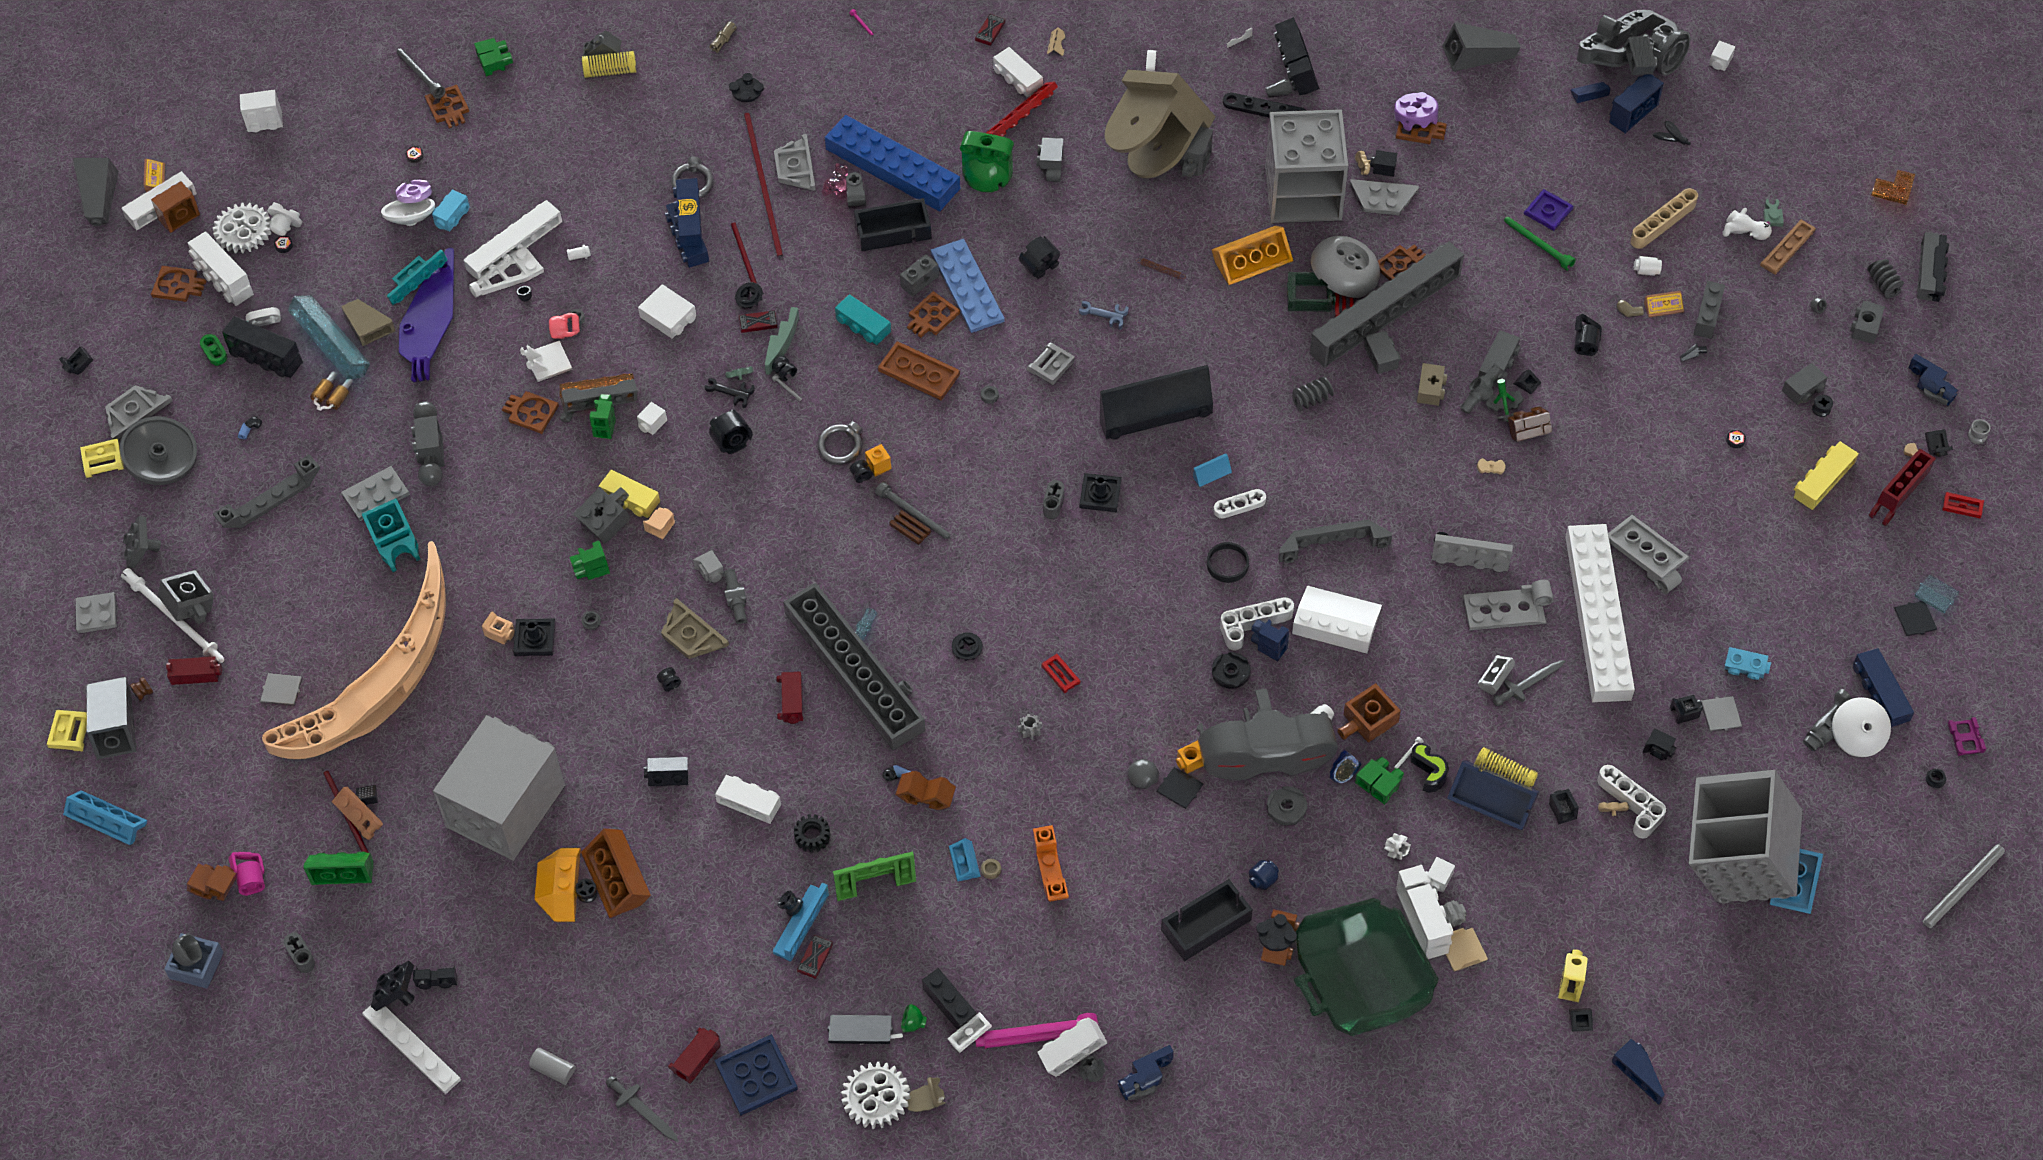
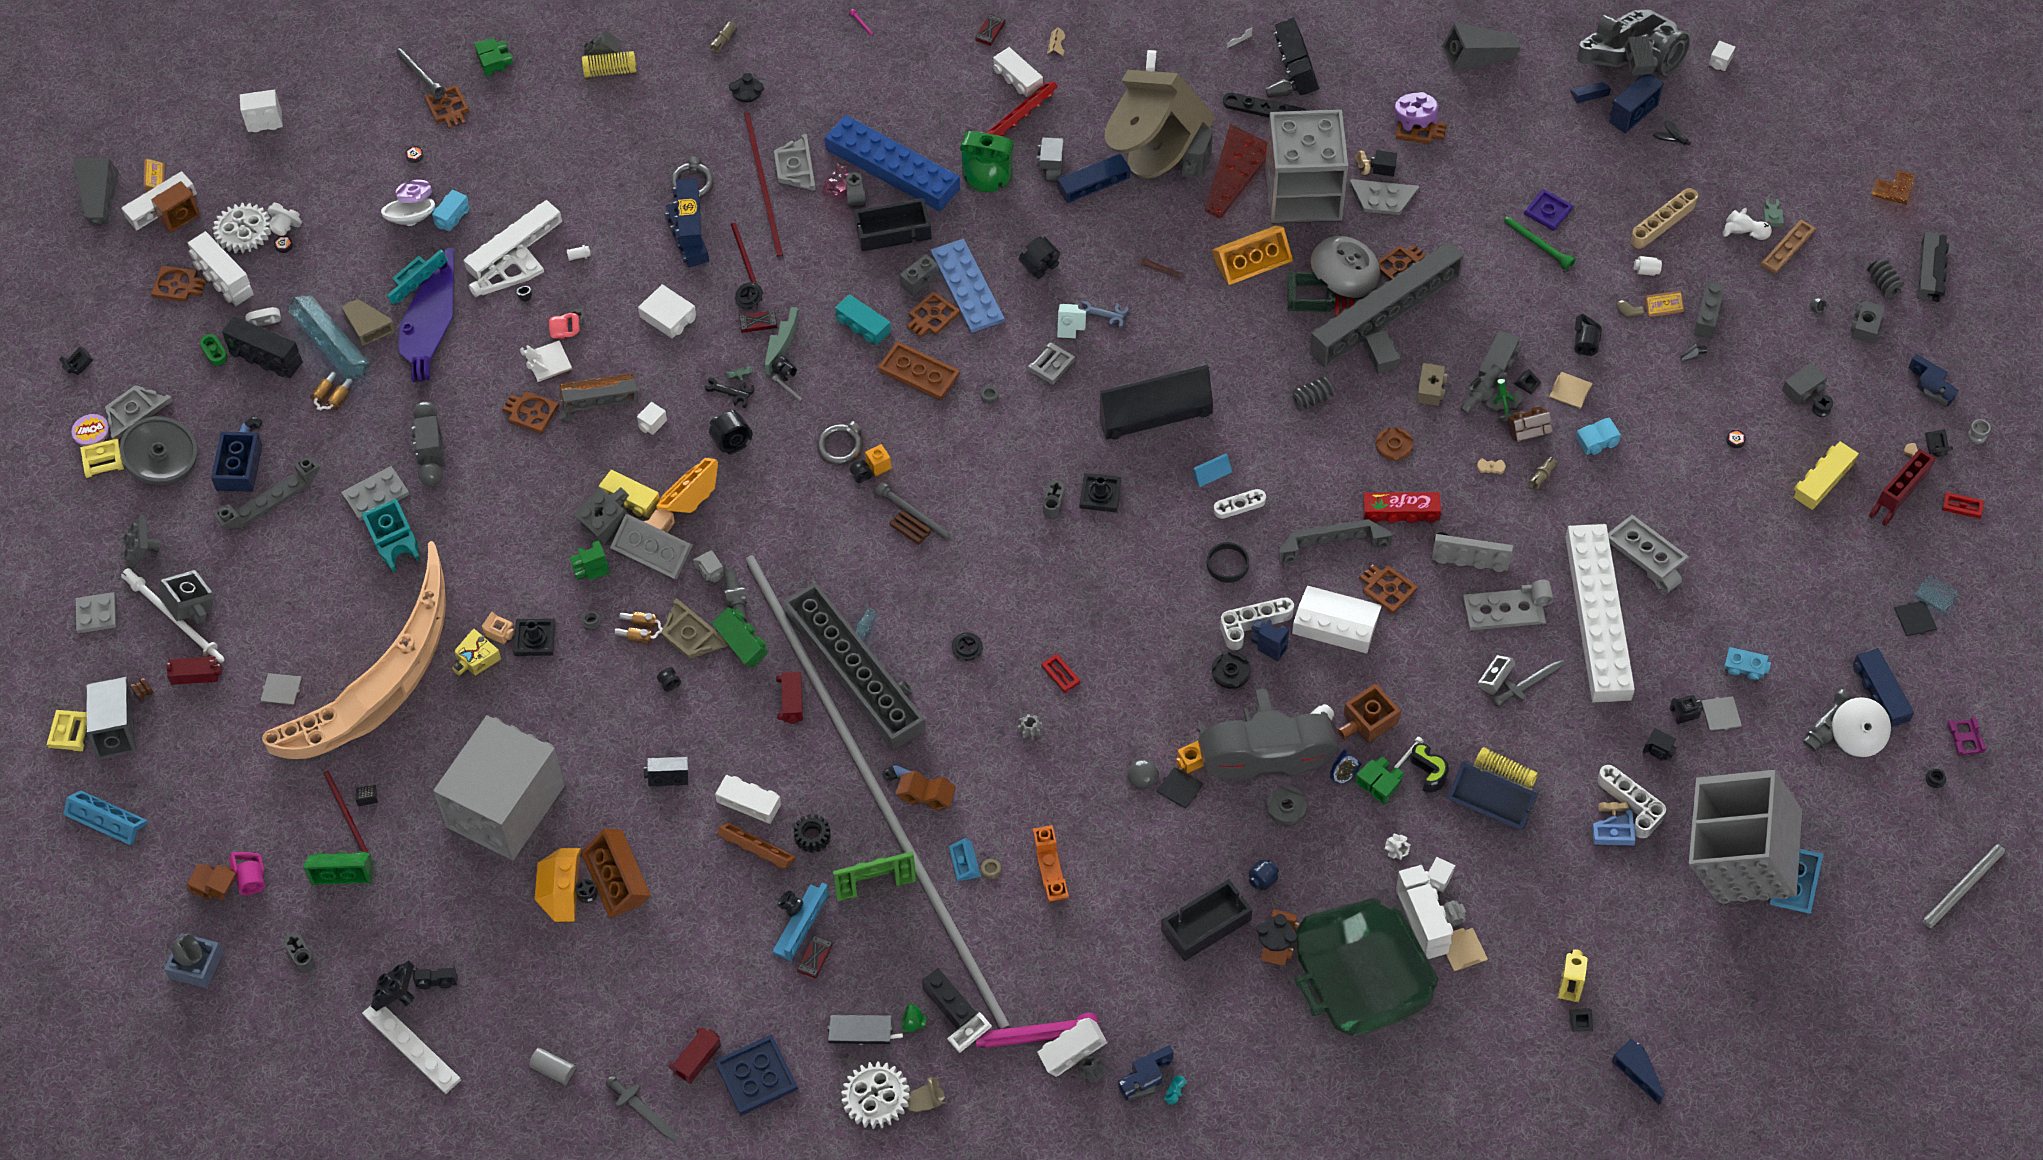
nougat plate [332,787,383,840] -> none
green hips [589,394,616,439] -> none
black window [1549,789,1579,825] -> none
none -> tile [71,414,110,447]
none -> dark blue brick [211,431,263,492]
none -> light yellow torso [452,629,501,676]
none -> light grey plate [610,514,693,579]
none -> clear orange piece [615,611,663,644]
none -> light orange wedge [656,458,718,513]
none -> green brick [712,607,769,667]
none -> dark orange plate [717,822,796,869]
none -> light grey piece [745,556,1010,1029]
none -> dark blue brick [1057,153,1130,203]
none -> light aqua brick [1057,304,1086,338]
none -> teal piece [1164,1075,1187,1105]
none -> clear red wing [1205,124,1267,219]
none -> dark orange piece [1359,565,1418,614]
none -> red brick [1362,492,1441,523]
none -> dark orange tile [1376,427,1413,461]
none -> dark tan pin [1528,457,1557,490]
none -> tan piece [1549,372,1592,409]
none -> medium azure brick [1576,418,1621,455]
none -> medium blue wing [1592,810,1636,846]

